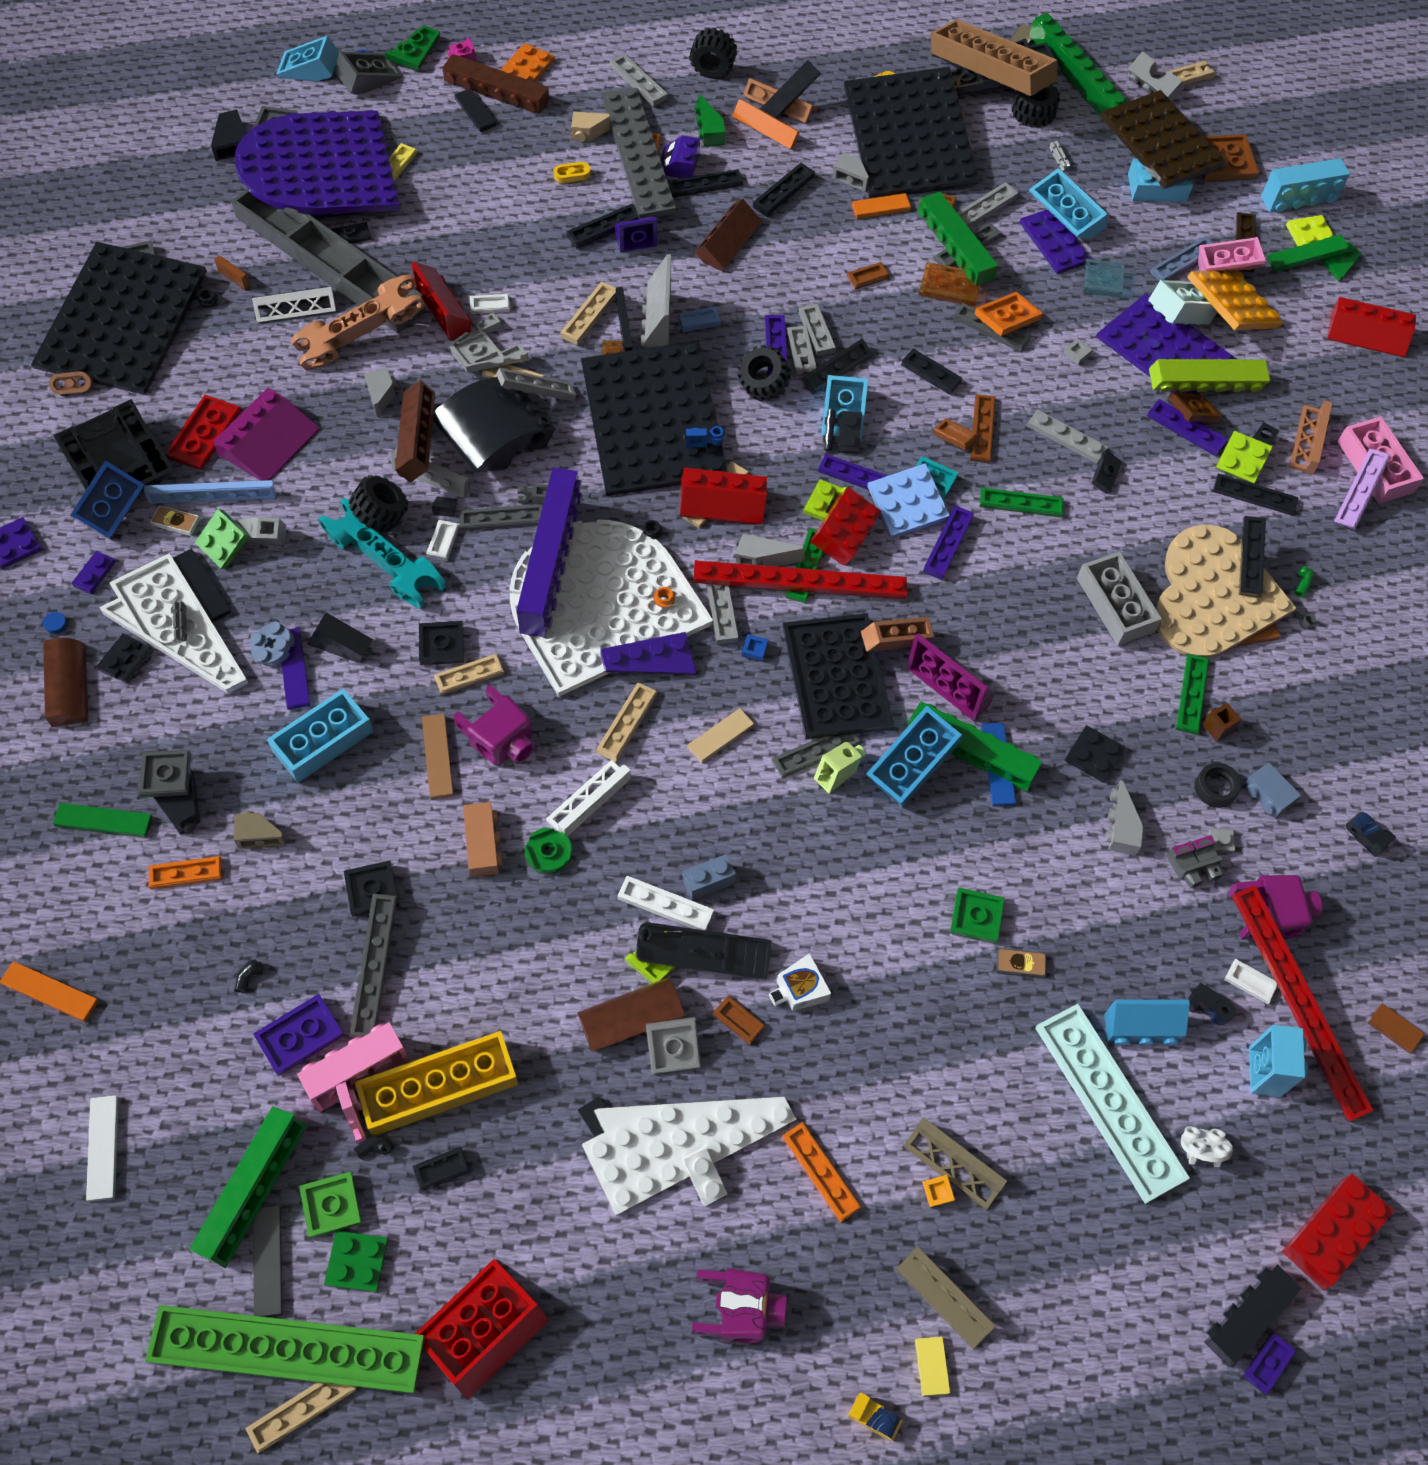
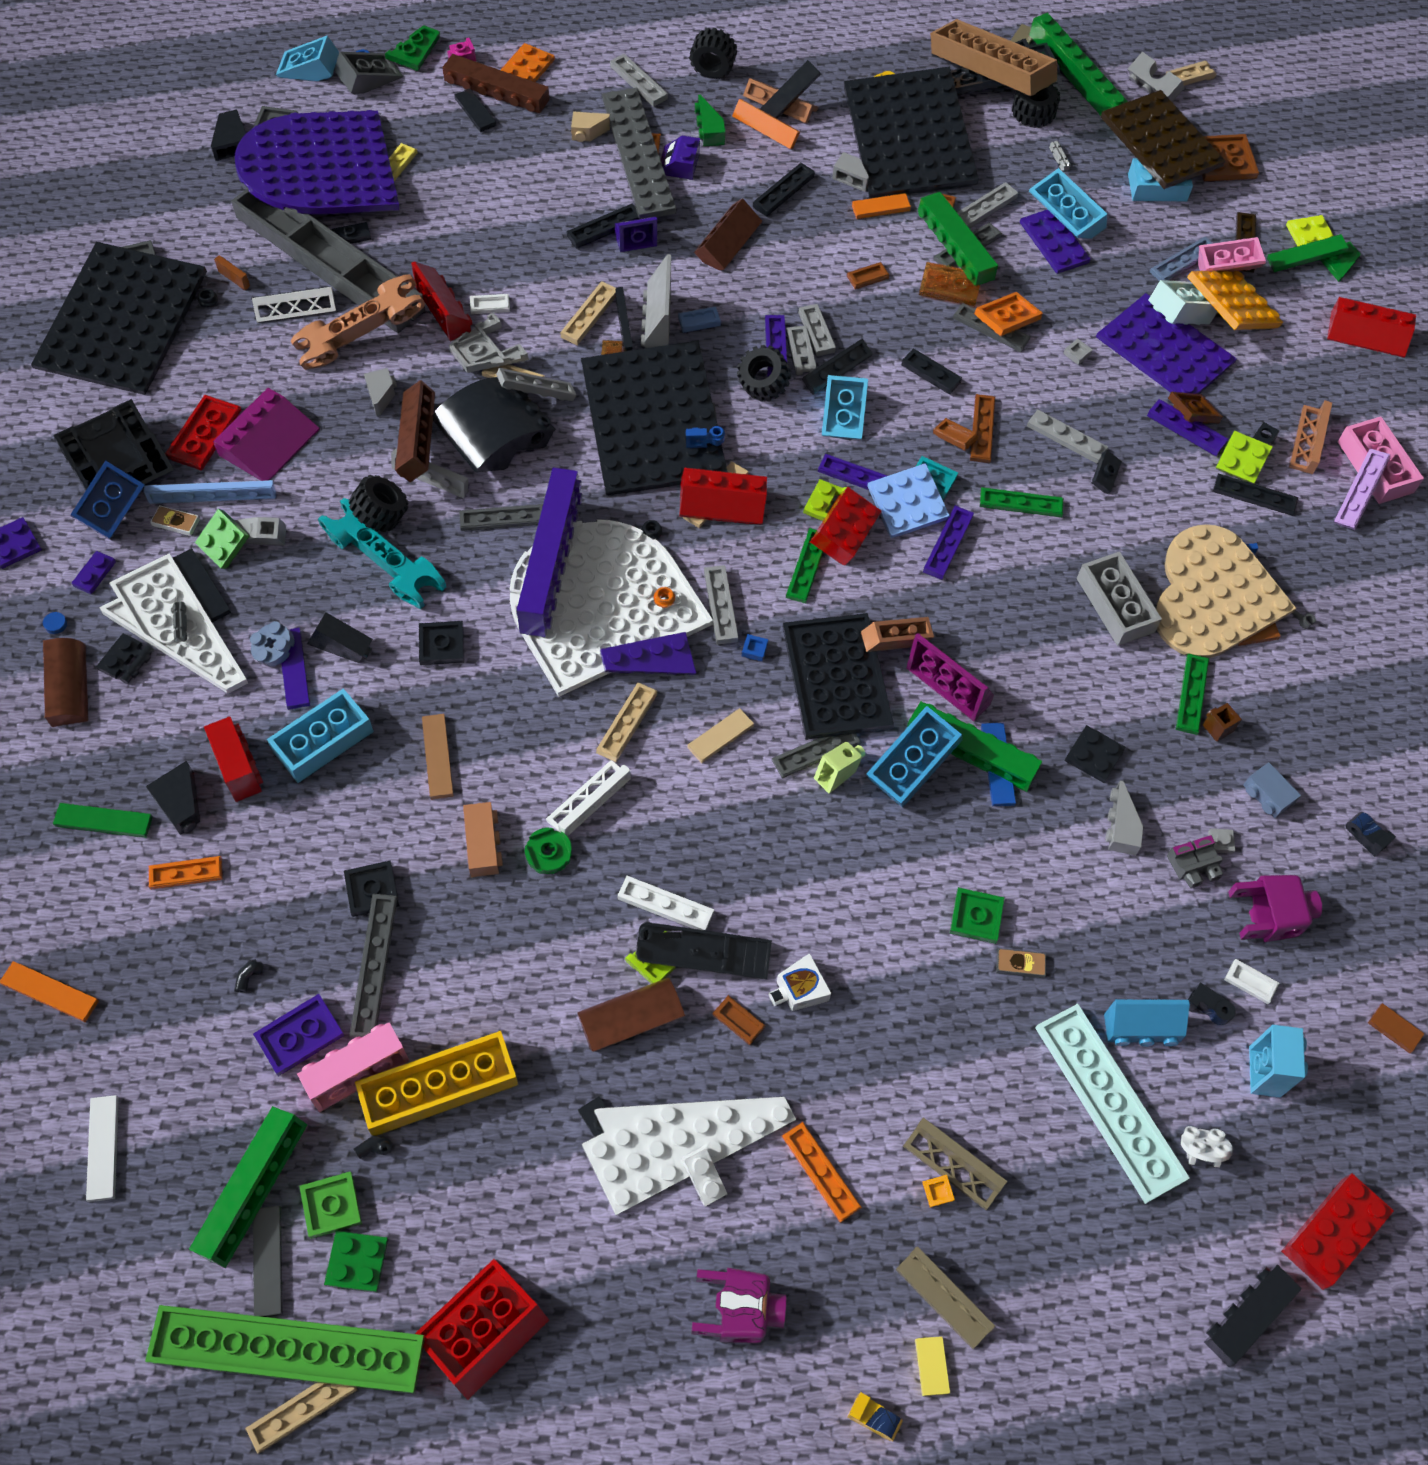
nougat plate [49,372,93,394] -> none
dark grey plate [138,750,191,798] -> none
dark tan slope [234,811,286,849] -> none
bright pink wing [336,1082,367,1144] -> none
black plate [412,1146,470,1192] -> none
white tile [426,520,460,561] -> none
black slope [432,496,458,517] -> none
tan tile [434,654,504,695] -> none
magenta piece [453,685,535,766] -> none
dark grey plate [517,484,548,504] -> none
yellow plate [554,162,591,183] -> none
light grey plate [646,1017,701,1074] -> none
black tile [667,169,743,198] -> none
sand blue brick [683,854,736,901] -> none
red plate [693,560,907,599] -> none
light grey slope [735,534,805,567] -> none
black plate [823,409,862,454] -> none
clear light blue plate [1083,259,1124,298] -> none
lime brick [1149,359,1270,392] -> none
black tyre [1194,762,1242,808] -> none
red plate [1232,885,1373,1121] -> none
black tile [1239,516,1266,598] -> none
dark purple plate [1242,1332,1296,1395] -> none
medium azure brick [1261,158,1350,212] -> none
green arm [1294,566,1314,598] -> none
none -> red brick [203,716,264,802]

